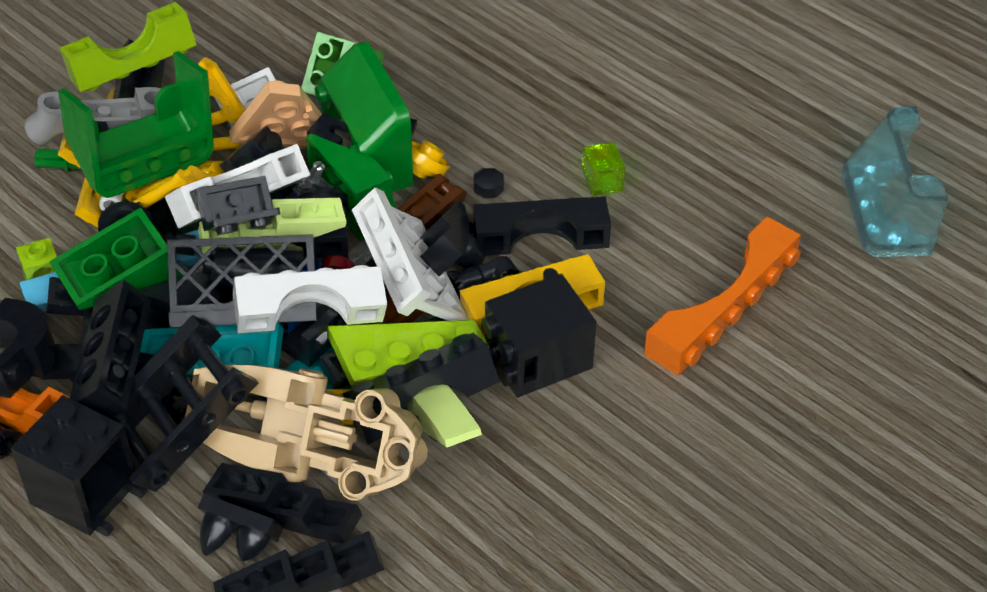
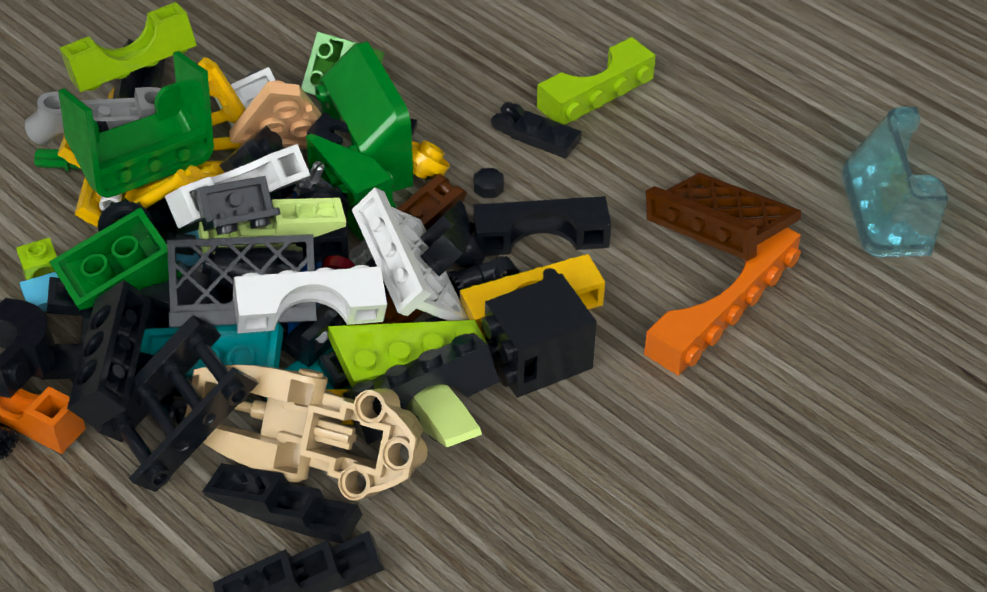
black container [11,395,148,536] -> none
black tile [198,494,284,561] -> none
clear neon green brick [582,142,625,196] -> none
none -> black hinge [491,101,582,158]
none -> lime arch [537,37,656,125]
none -> reddish brown fence [645,172,801,261]

